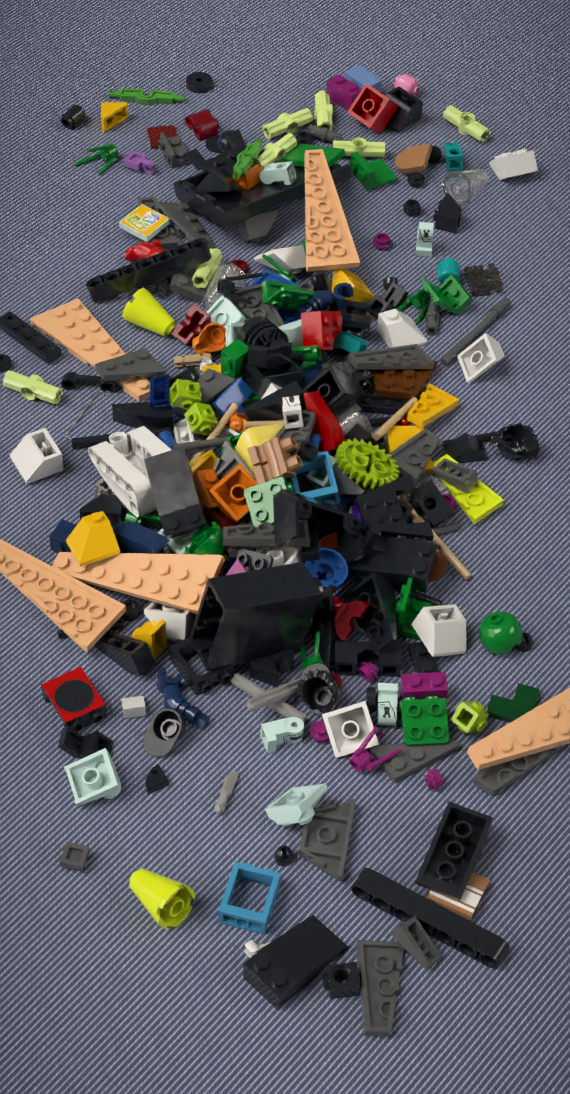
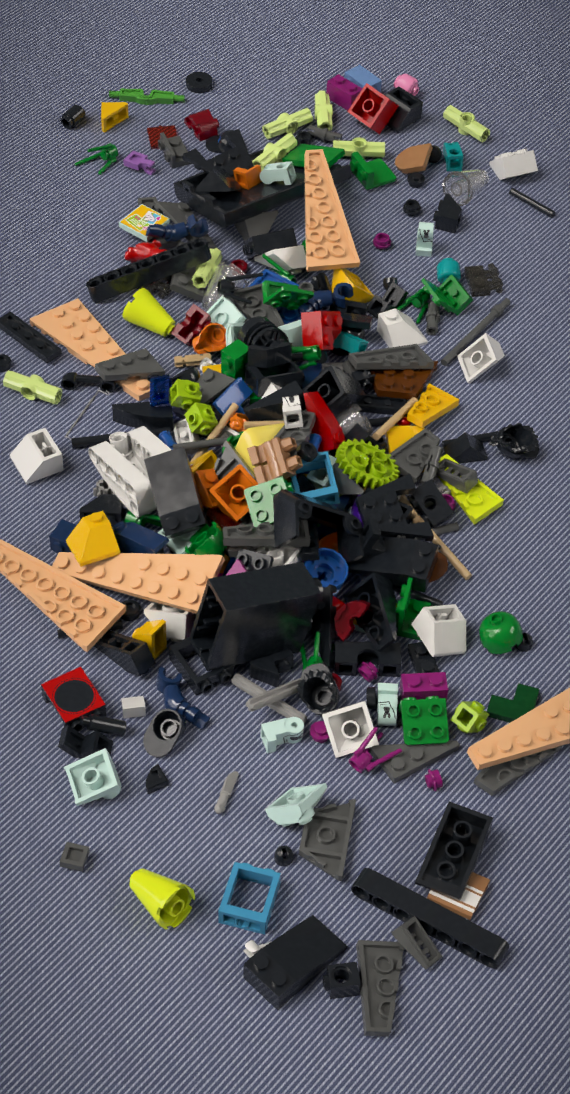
bright green piece [232,138,263,179] -> none
none -> black cylinder [80,714,126,737]
none -> dark blue piece [146,214,209,242]
none -> black window [242,228,298,260]
none -> dark grey pin [420,445,443,484]
none -> black bar [509,188,555,218]

